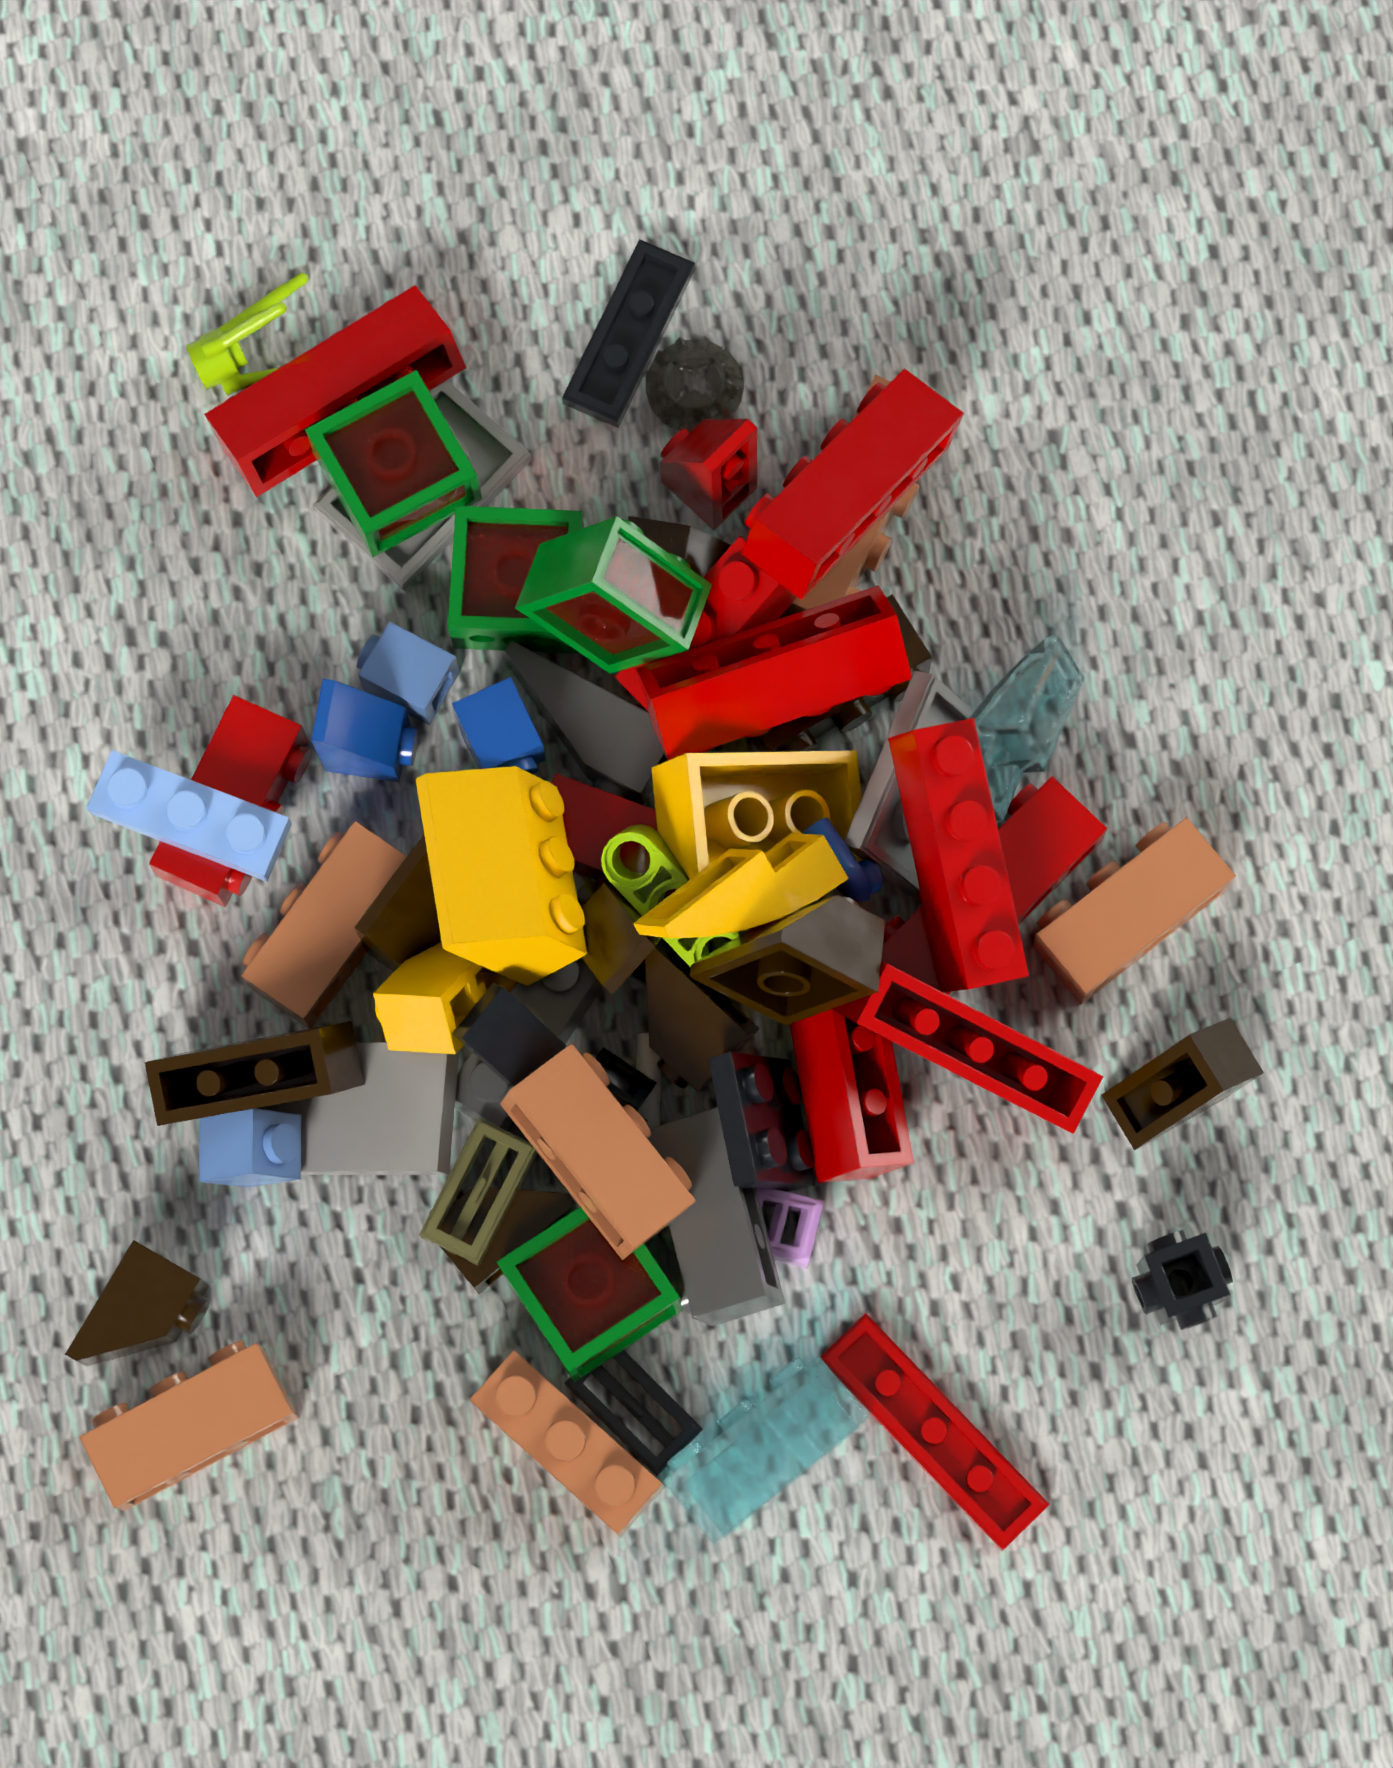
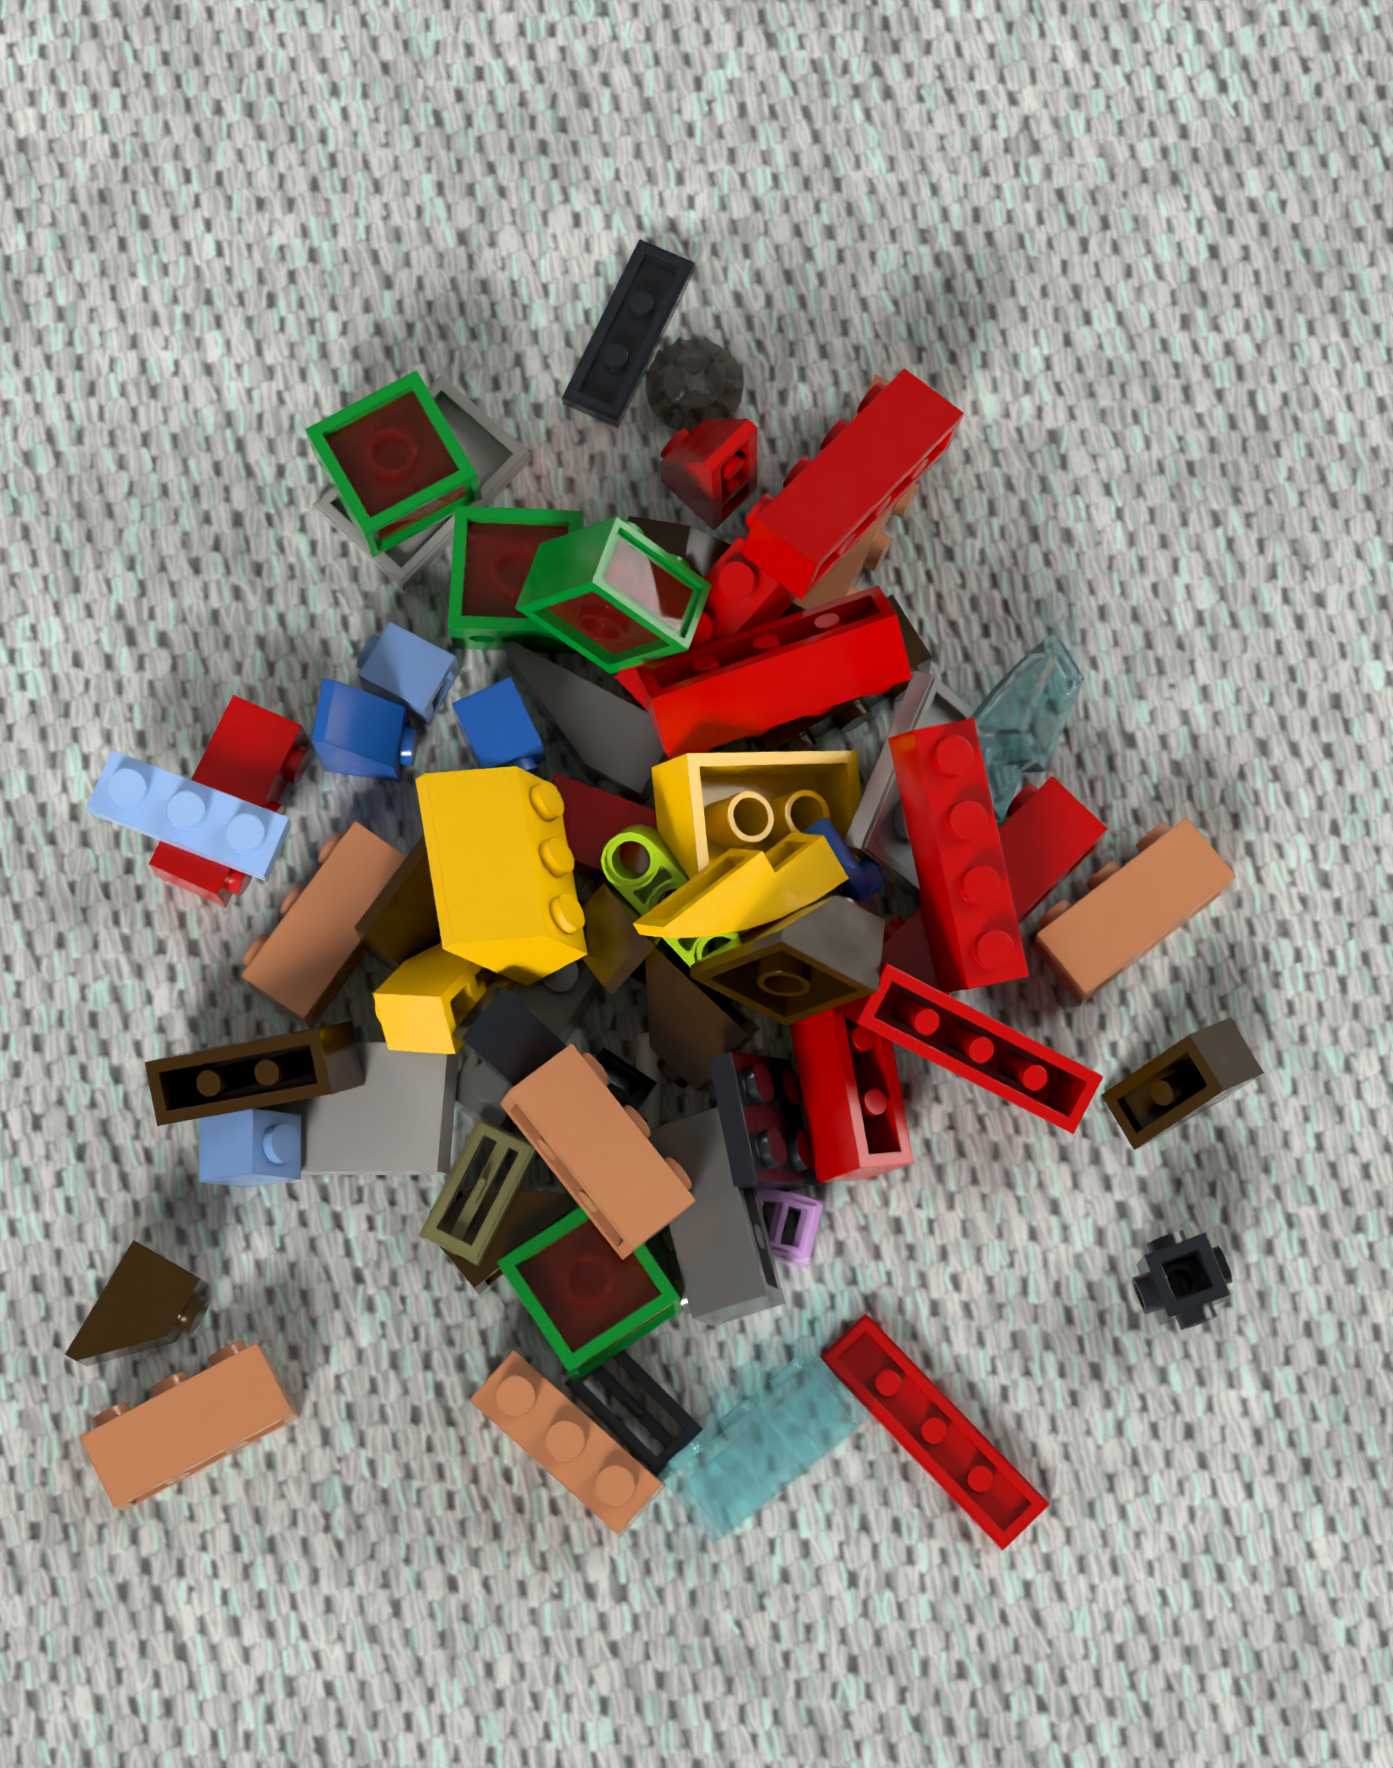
lime plant [186,273,309,396] -> none
red brick [204,285,466,498] -> none

